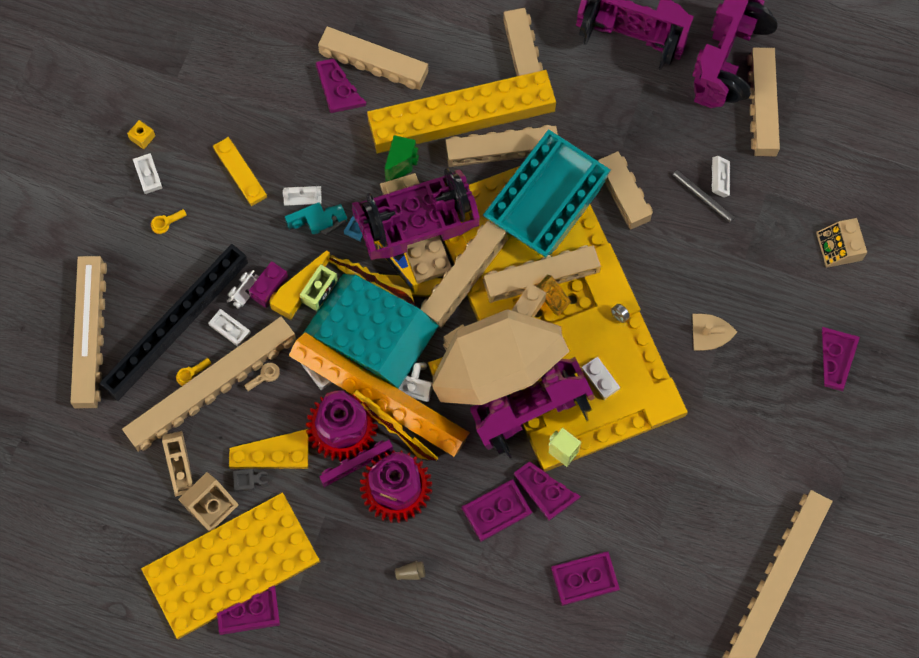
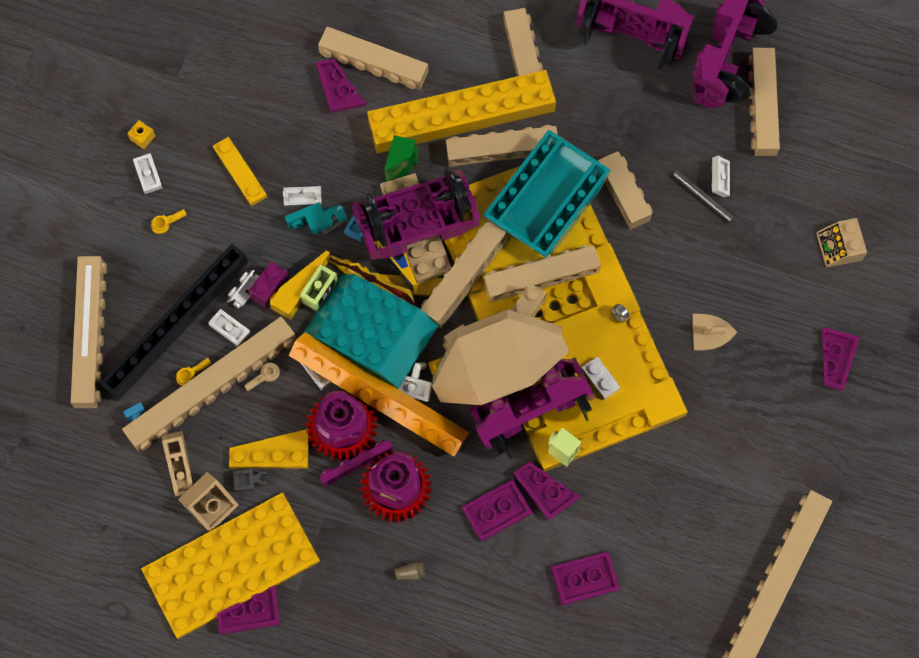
yellow sword [352,389,438,461] -> none
clear yellow plate [536,274,571,316] -> none
none -> dark azure plate [123,402,146,423]

